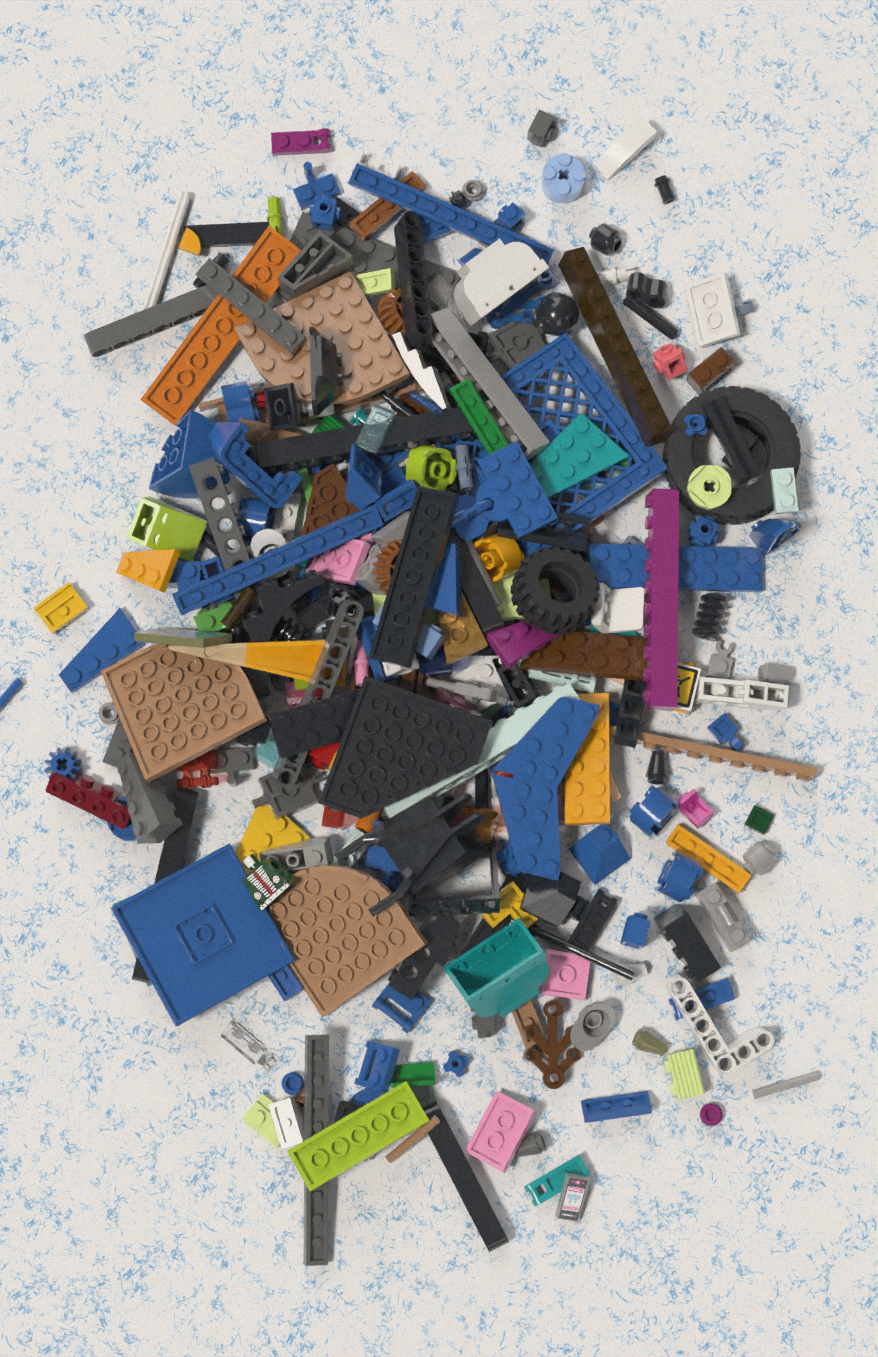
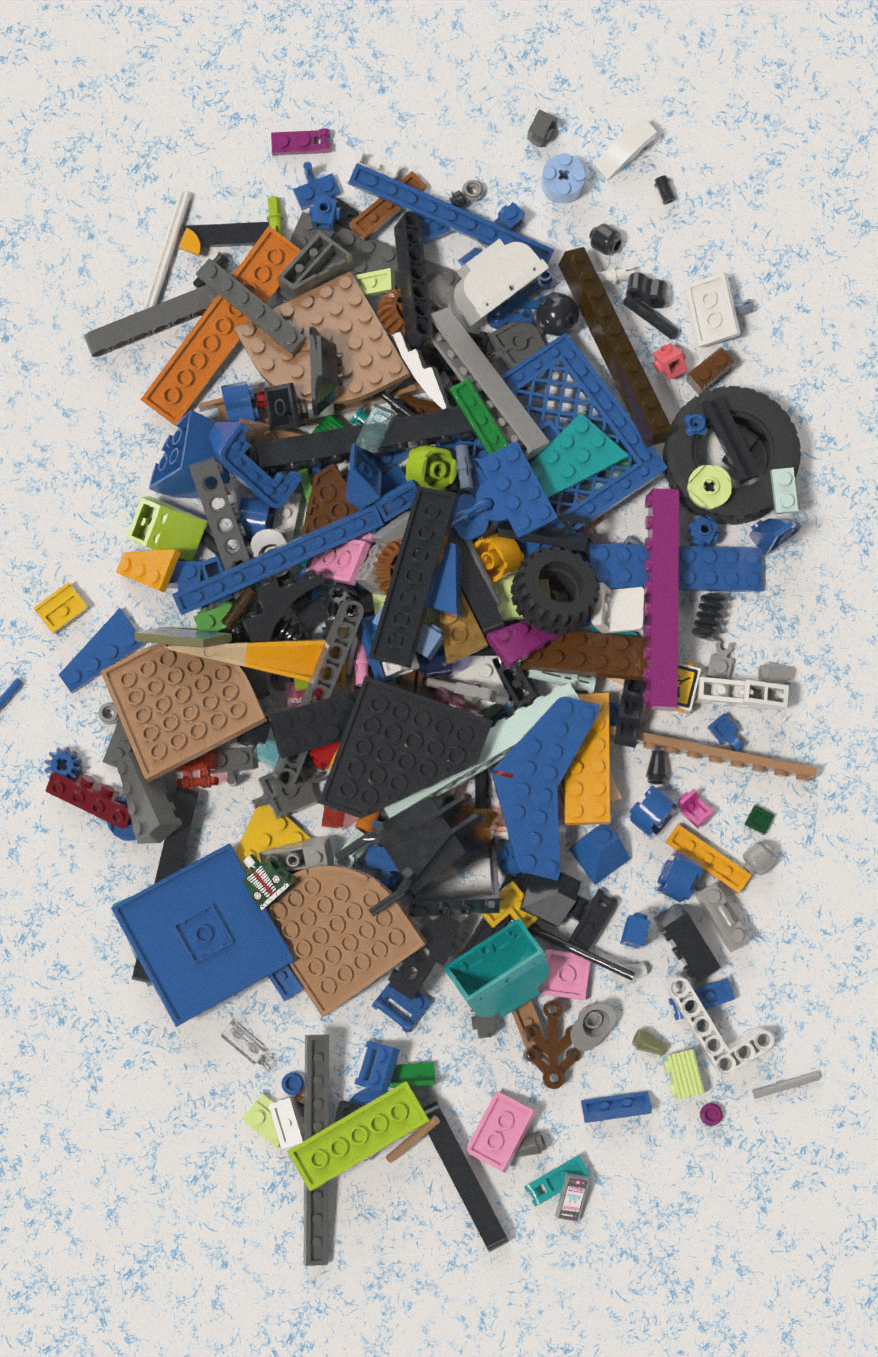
blue piece [409,390,442,415] -> none
blue plate [443,1051,469,1077] -> none

